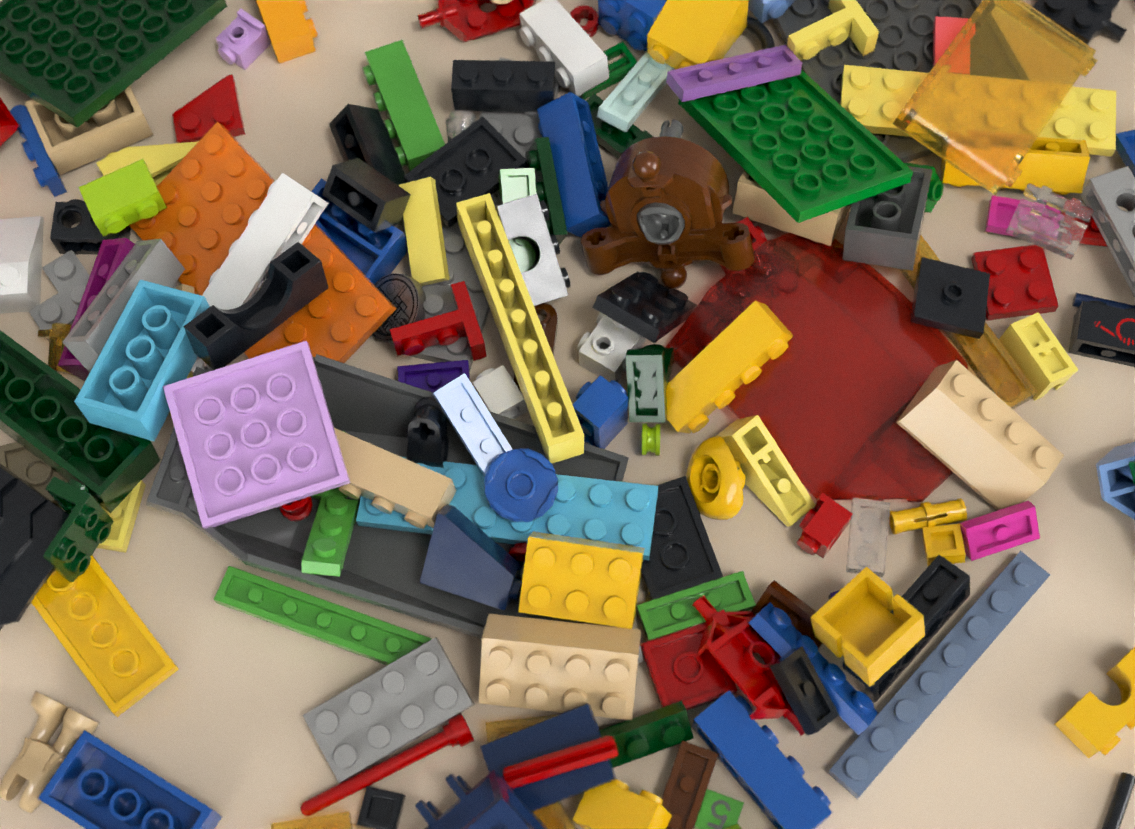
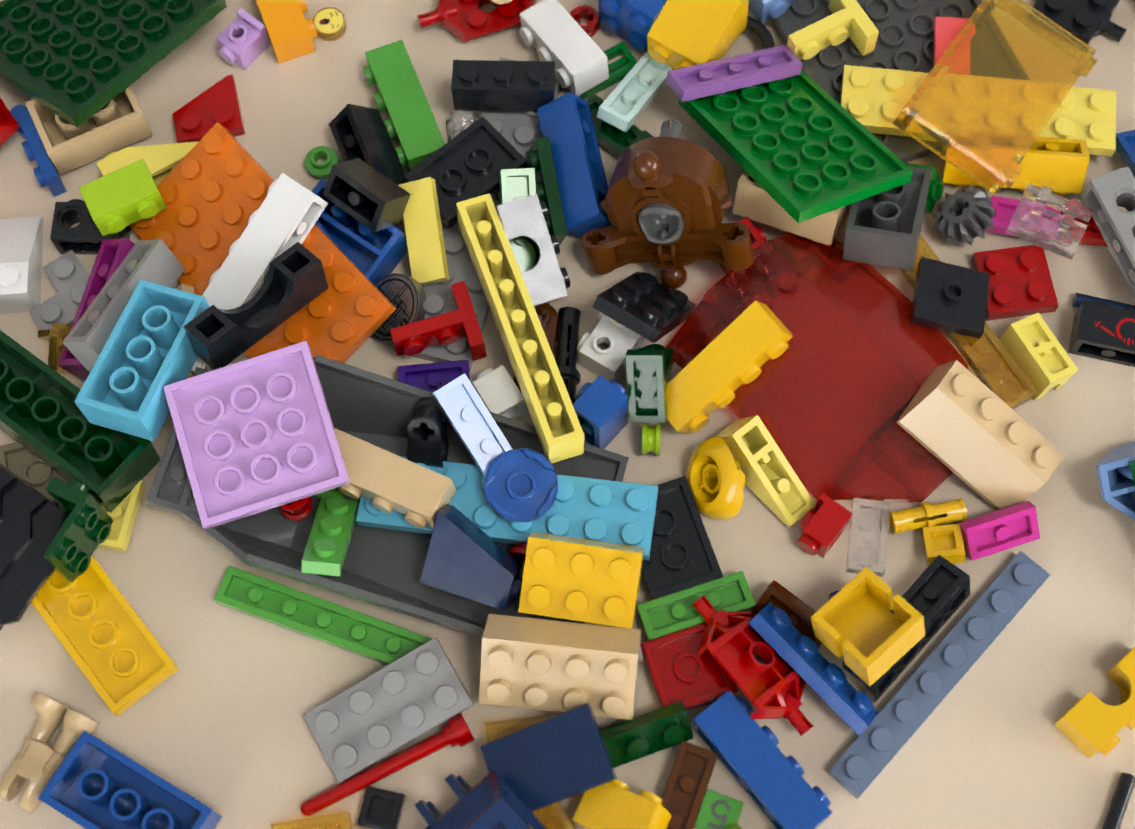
red axle [503,736,618,788] -> none
black plate [769,646,839,736] -> none
none -> bright green plate [305,146,339,179]
none -> tile [313,7,347,41]
none -> black pin [555,307,581,405]
none -> dark grey gear [934,185,996,246]

